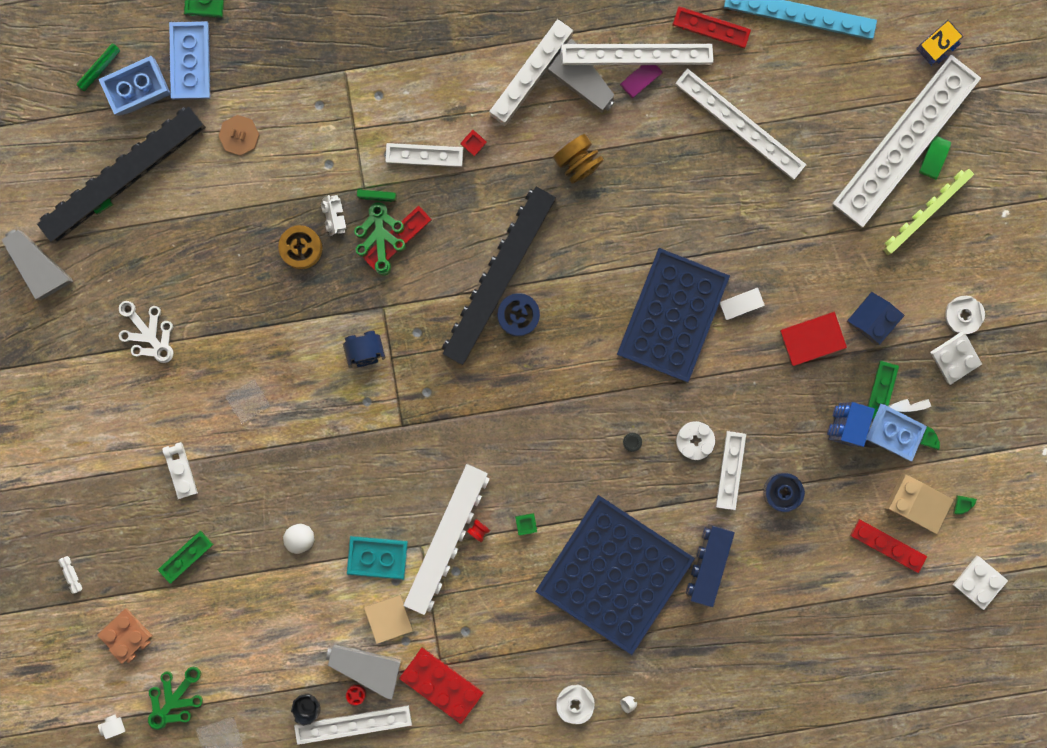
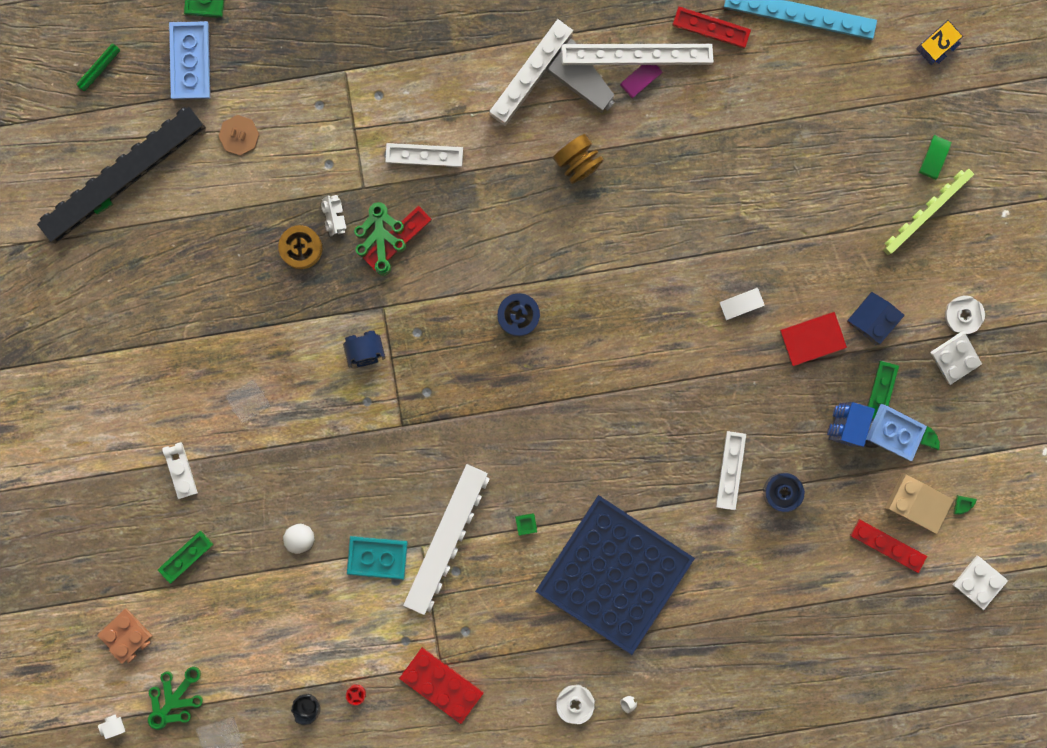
light grey slope [1,230,73,301] -> none
white axle [59,556,82,594] -> none
light blue brick [99,56,171,115] -> none
white plant [119,301,174,363] -> none
white plate [294,705,412,745] -> none
light grey slope [326,644,401,700] -> none
green tile [357,189,397,202] -> none
tan tile [364,594,413,644] -> none
black brick [441,186,556,365] -> none
red plate [460,130,487,157] -> none
red wheel [467,519,491,543] -> none
dark blue plate [617,248,730,383] -> none
pearl dark grey plate [623,433,642,452] -> none
white plate [675,68,806,180] -> none
white plate [676,422,715,460] -> none
dark blue brick [685,524,735,607] -> none
white plate [832,55,981,228] -> none
white slope [888,399,931,412] -> none

